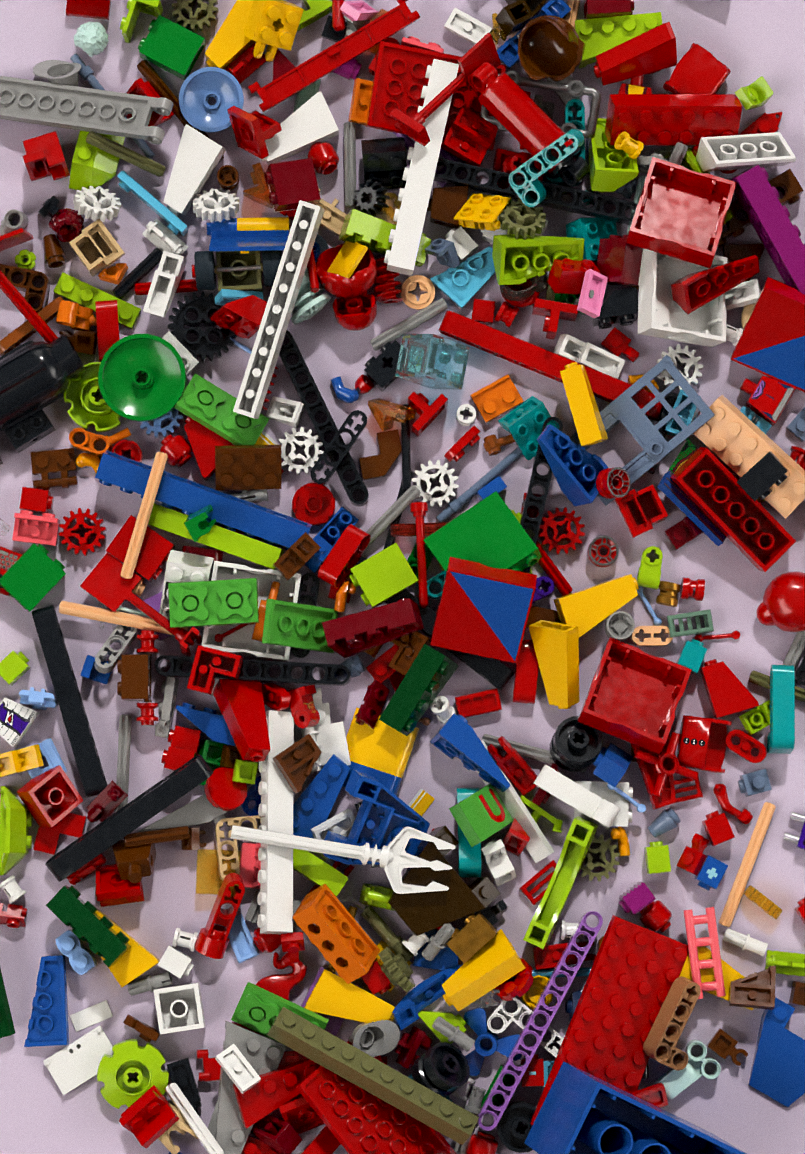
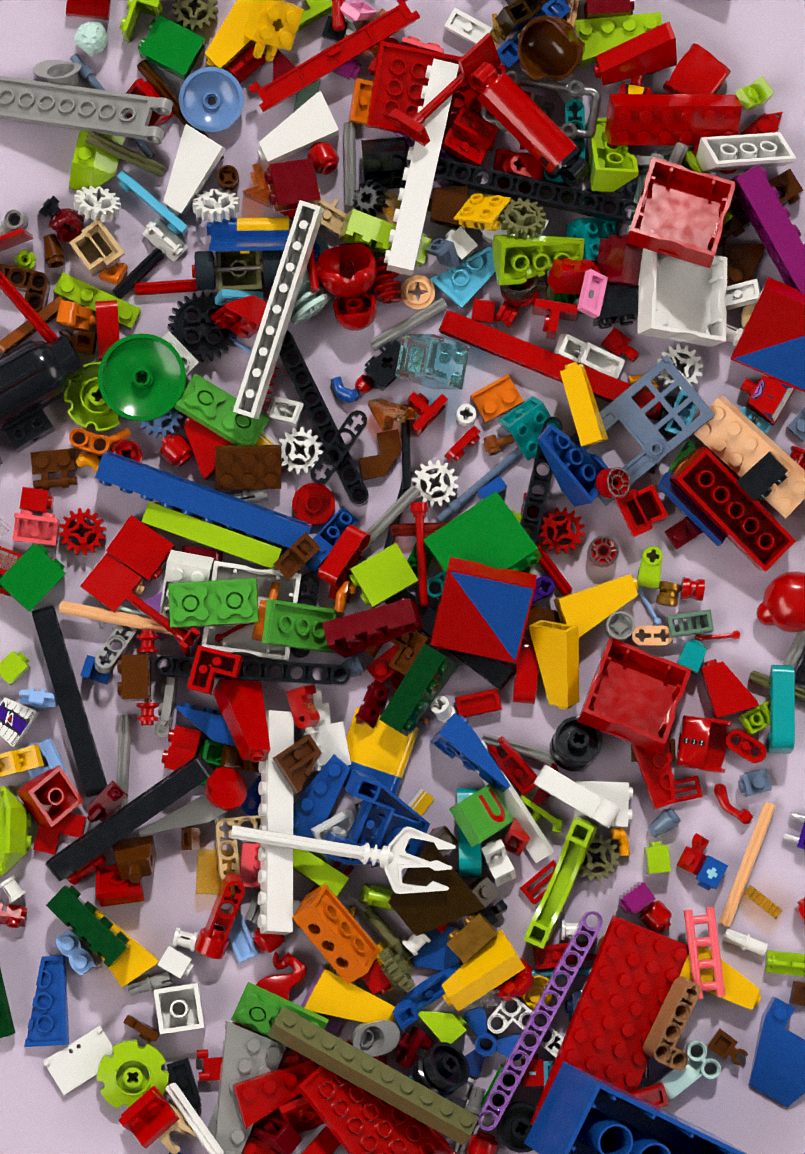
red plate [23,131,70,181] -> none
white sticker [70,1000,113,1032] -> none
light nougat axle [120,452,168,579] -> none
reddish brown axle [124,826,190,847] -> none
white slope [143,251,187,318] -> none
green hinge [184,504,216,542] -> none
white plate [215,1044,261,1094] -> none
red bracket [227,106,282,159] -> none
lime tile [232,759,258,785] -> none
red plate [262,682,291,711] -> none
red plate [281,932,305,964] -> none
yellow piece [327,241,368,278] -> none
light grey axle [422,923,455,961] -> none
light grey axle [432,1017,475,1052] -> none
teal beam [509,129,584,207] -> none
blue brick [593,743,633,787] -> none
light blue hinge [607,784,646,813] -> none
yellow bush [614,132,644,159] -> none
red bar [634,732,698,797] -> none
red wedge [671,255,760,314] -> none
red brick [702,810,735,846] -> none
reddish brown wing [729,966,776,1010] -> none

